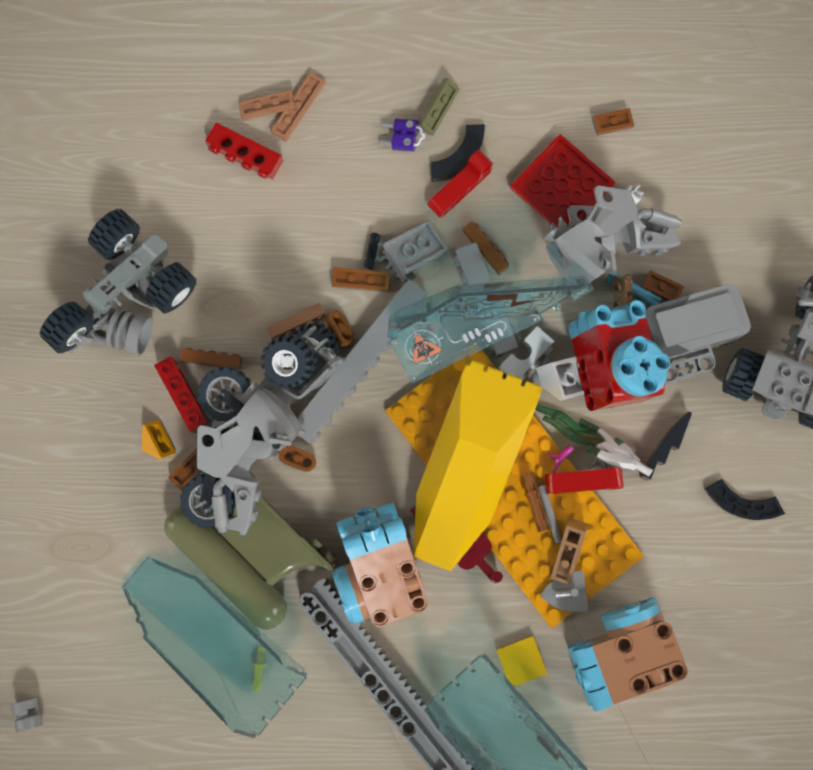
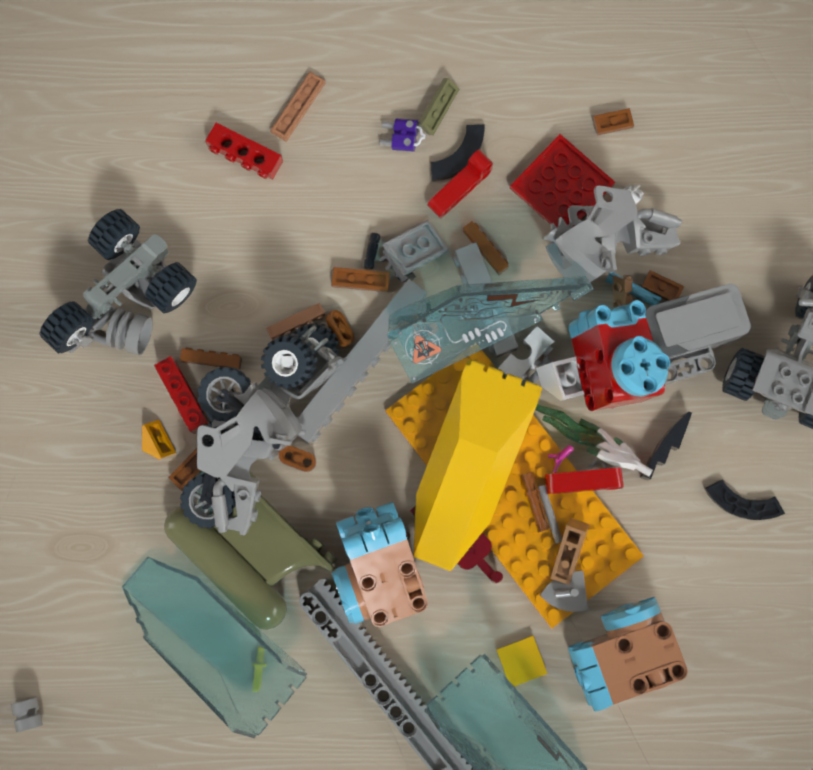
nougat tile [239,89,296,121] -> none

